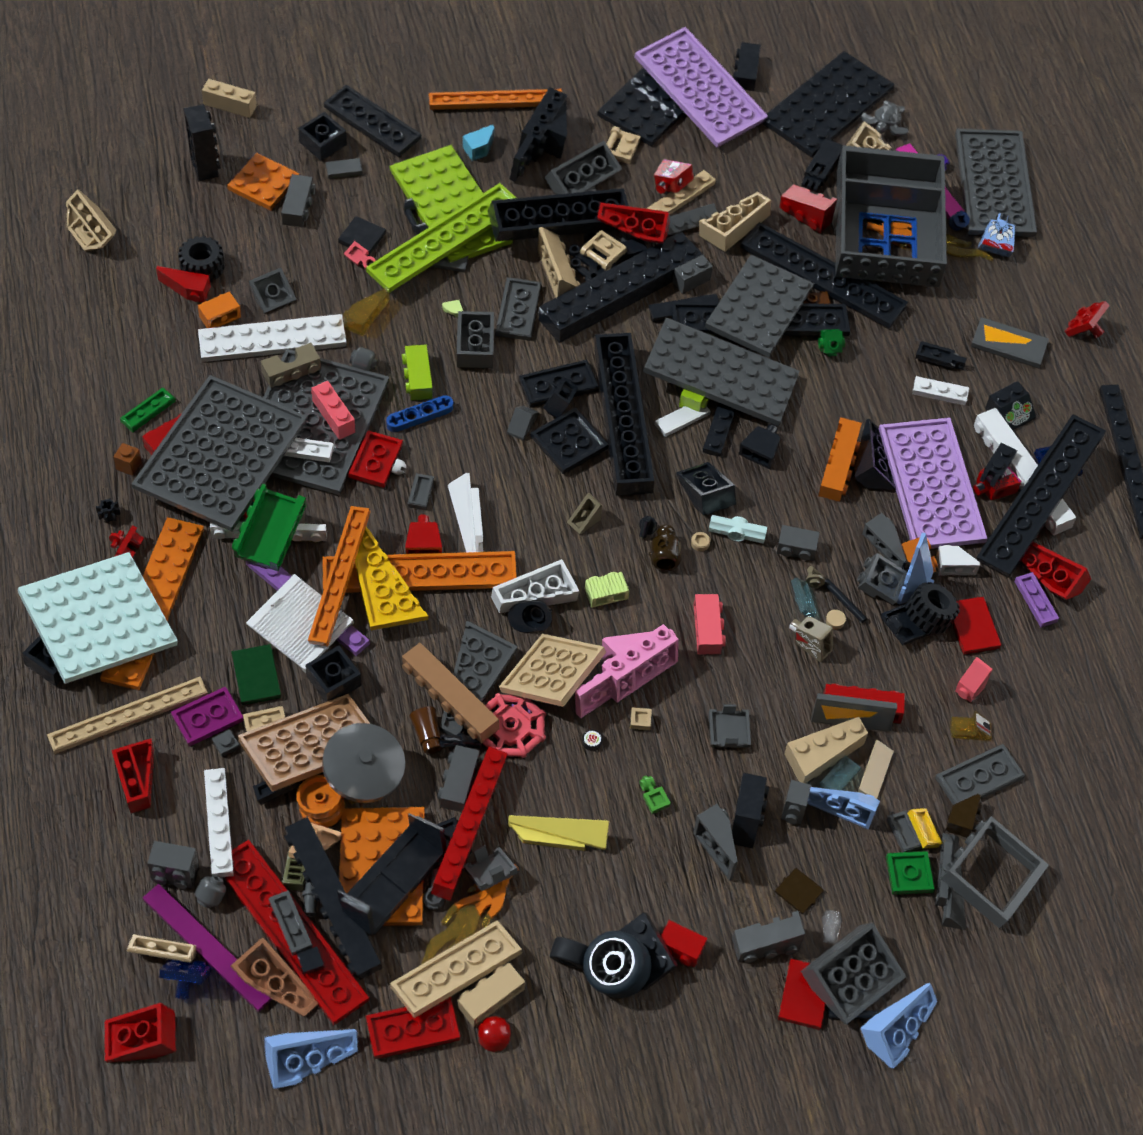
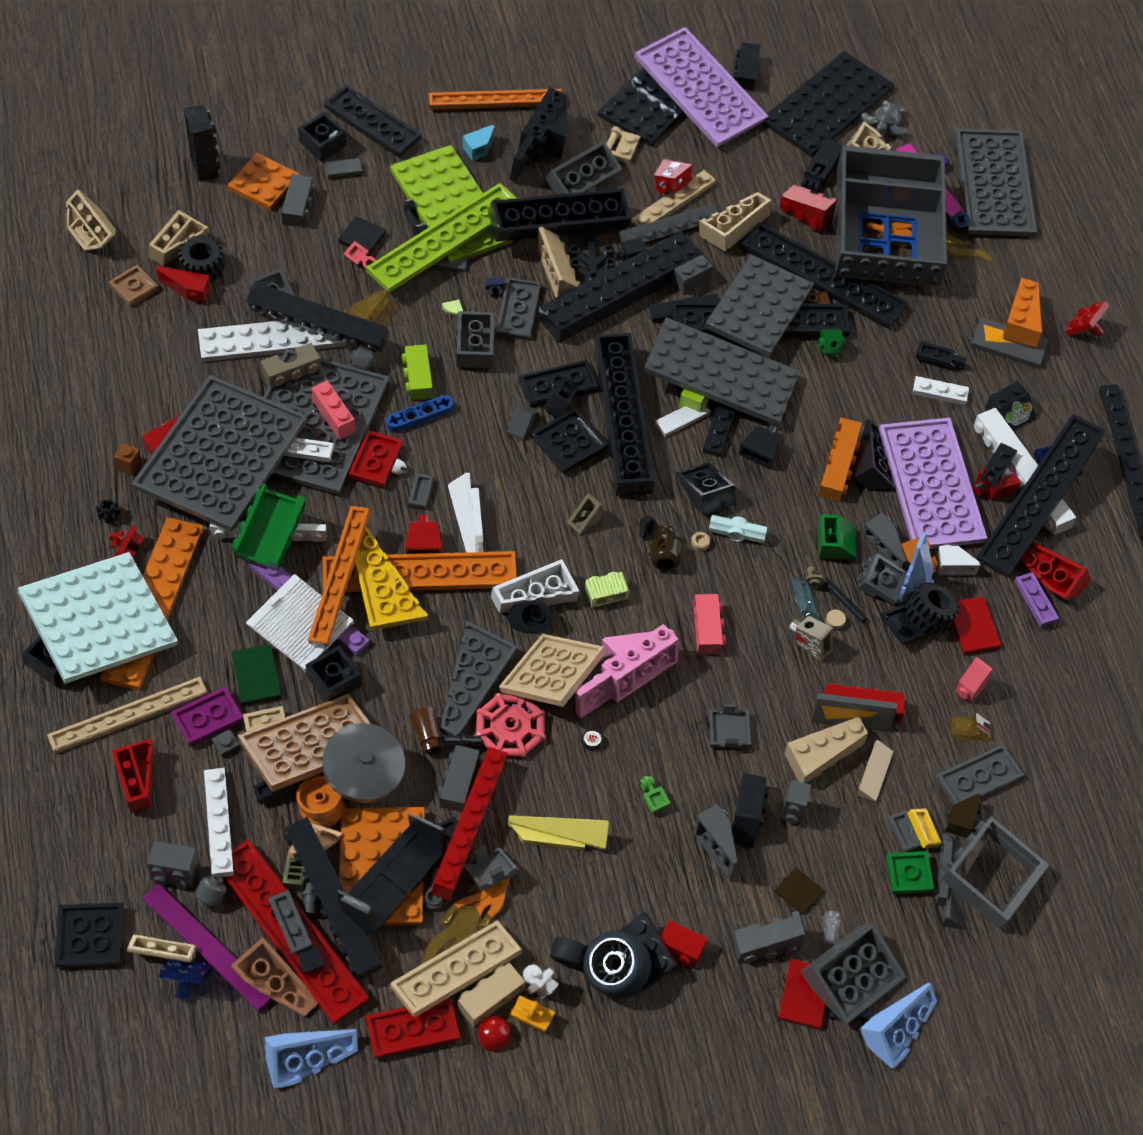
red slope [105,1003,176,1063] -> none
green tile [120,387,176,433] -> none
orange brick [198,291,241,328] -> none
tan brick [202,79,257,118] -> none
medium nougat brick [402,643,499,743] -> none
tan plate [580,230,627,271] -> none
red wedge [597,203,670,243] -> none
tan plate [630,707,652,730] -> none
dark grey brick [776,525,819,561] -> none
light blue wedge [807,787,880,830] -> none
clear light blue plate [820,755,861,790] -> none
torso [978,213,1015,257] -> none
none -> black plate [54,902,124,968]
none -> medium nougat tile [108,264,159,307]
none -> tan wedge [148,210,208,266]
none -> black brick [246,282,390,352]
none -> dark blue tile [484,277,504,296]
none -> light orange hips [510,996,555,1032]
none -> white hips [523,965,559,999]
none -> green slope [817,514,857,560]
none -> orange wedge [1002,278,1042,348]

